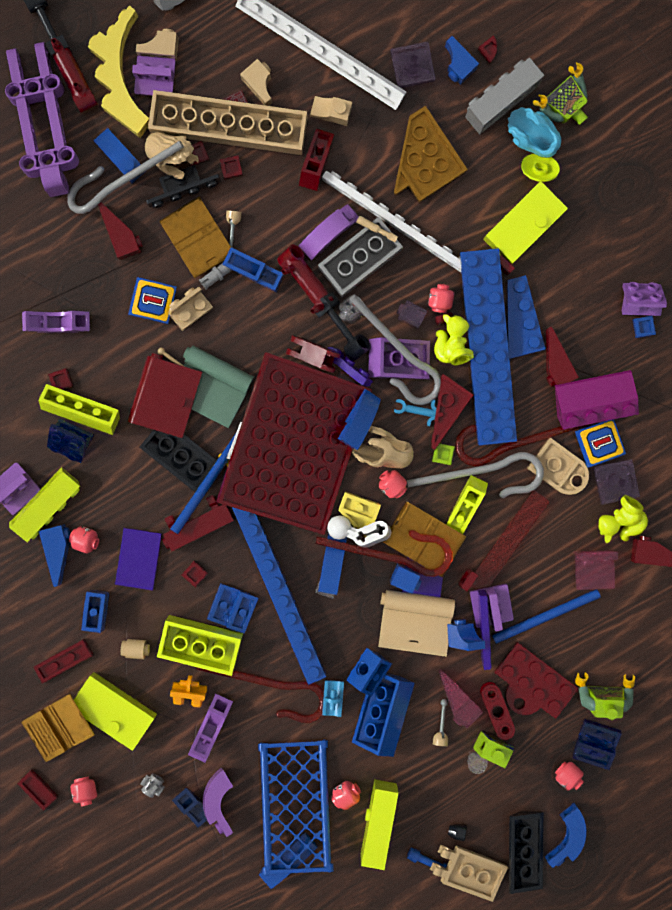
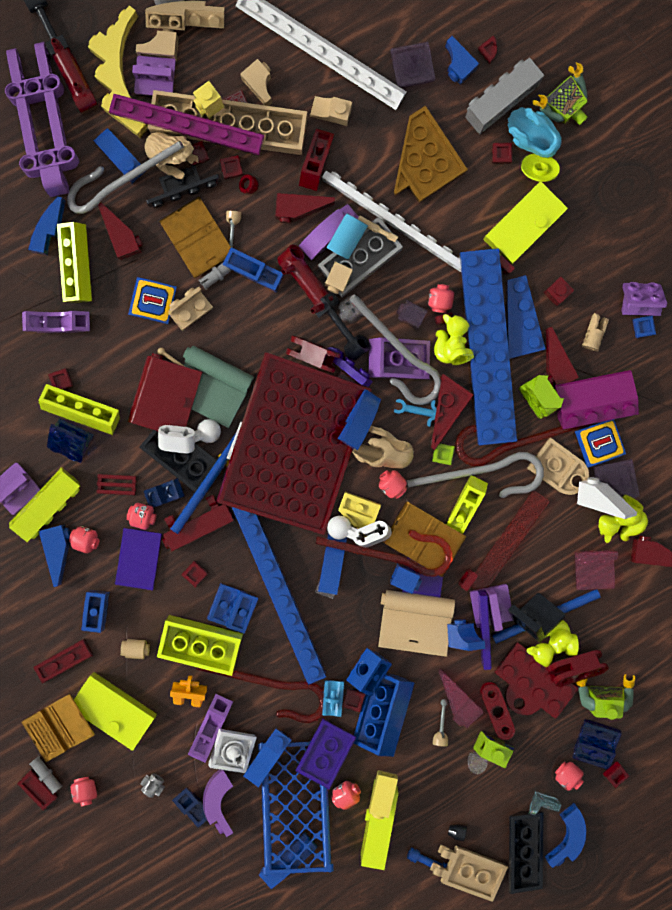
none -> blue slope [28,197,66,256]
none -> light grey pin [29,756,62,794]
none -> neon yellow brick [57,222,92,303]
none -> dark red tile [96,474,137,495]
none -> magenta tile [109,94,265,155]
none -> coral head [127,503,157,530]
none -> dark blue slope [144,478,184,508]
none -> tan slope [145,1,224,30]
none -> white beam [158,419,221,453]
none -> light yellow brick [193,81,224,119]
none -> white plate [208,729,257,773]
none -> dark red piece [239,174,259,194]
none -> blue slope [243,728,292,788]
none -> dark red slope [275,193,335,224]
none -> dark purple tile [295,719,356,790]
none -> tan brick [325,262,353,294]
none -> medium azure brick [327,213,368,259]
none -> dark red tile [342,688,365,712]
none -> light yellow brick [369,770,398,819]
none -> dark red tile [492,143,512,164]
none -> black bracket [508,593,566,643]
none -> lime slope [519,375,564,419]
none -> neon yellow animal [526,620,579,667]
none -> clear light blue tile [529,791,561,816]
none -> dark red brick [543,277,574,306]
none -> dark red piece [548,650,609,687]
none -> white slope [577,477,637,519]
none -> tan hinge [582,313,609,351]
none -> dark red tile [603,761,629,788]

